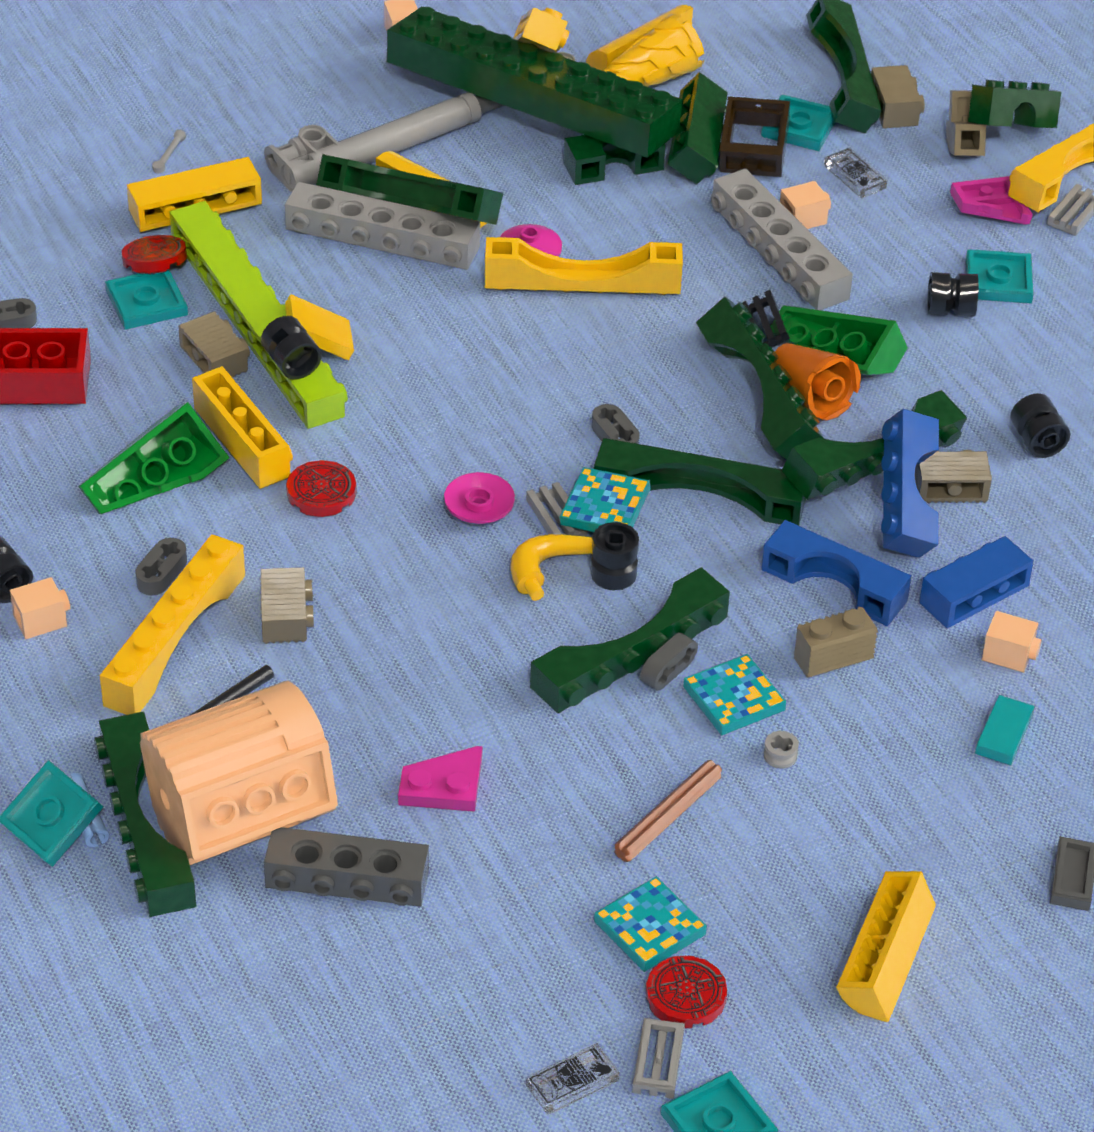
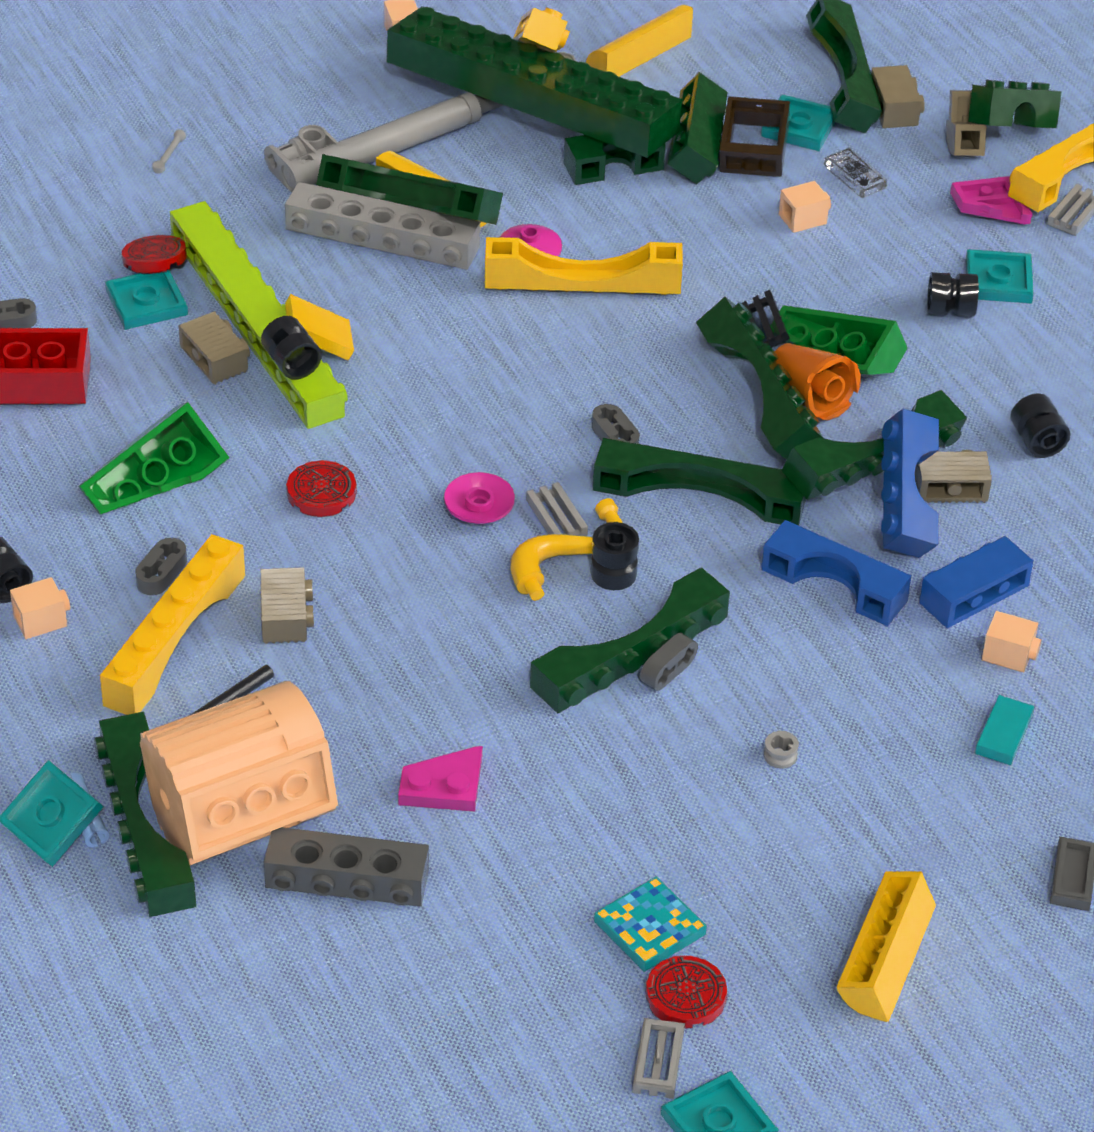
yellow brick [126,157,262,232] -> none
yellow brick [192,366,293,489] -> none
clear tile [526,1043,619,1115] -> none
tile [560,467,651,532] -> none
yellow cone [603,14,704,87] -> none
axle [614,760,722,862] -> none
tile [683,653,786,736] -> none
light grey brick [711,168,853,310] -> none
dark tan brick [794,606,878,678] -> none

